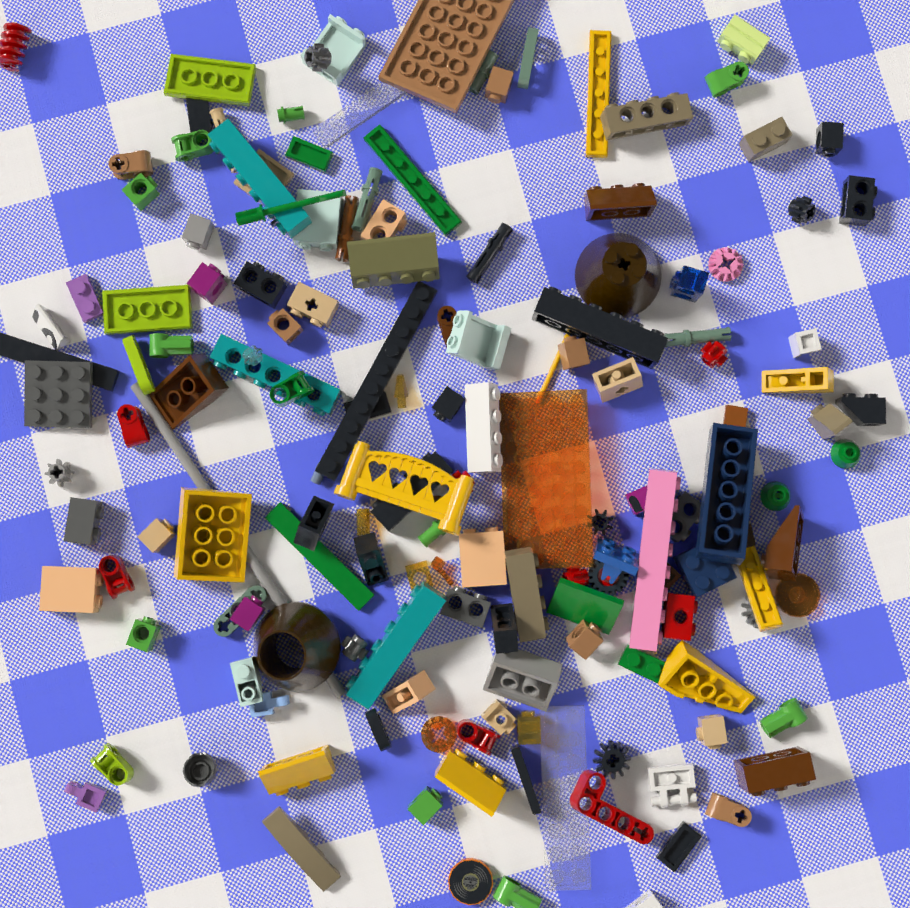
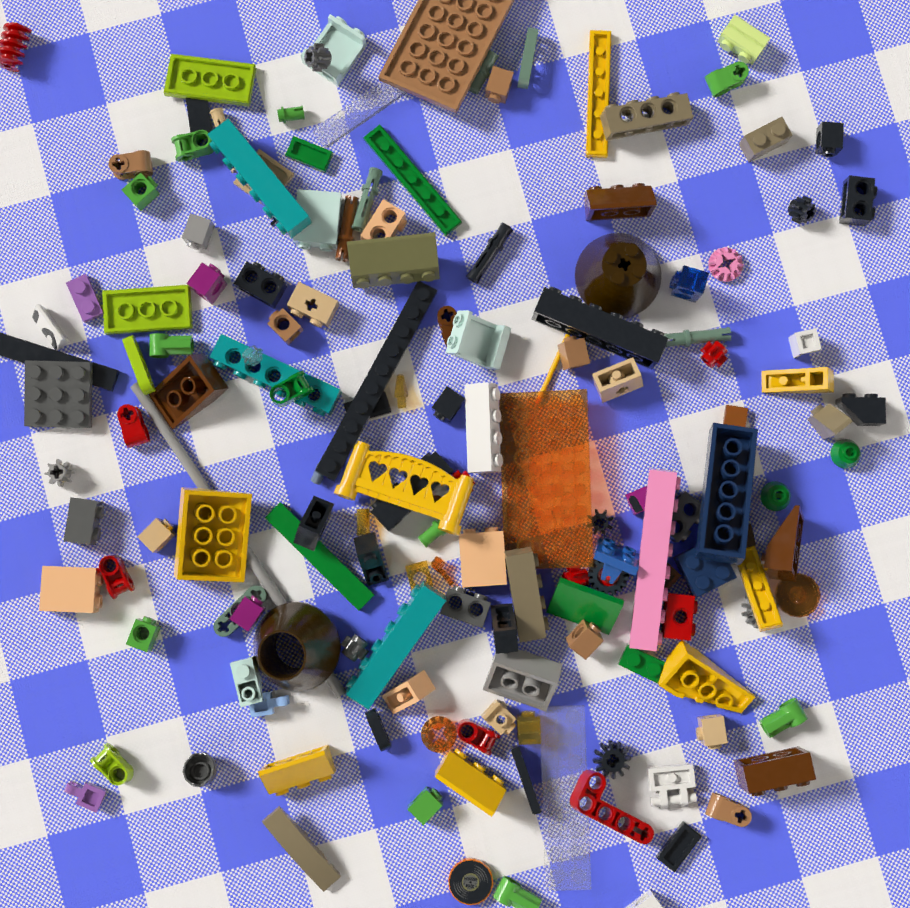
green piece [235,189,347,226] -> none

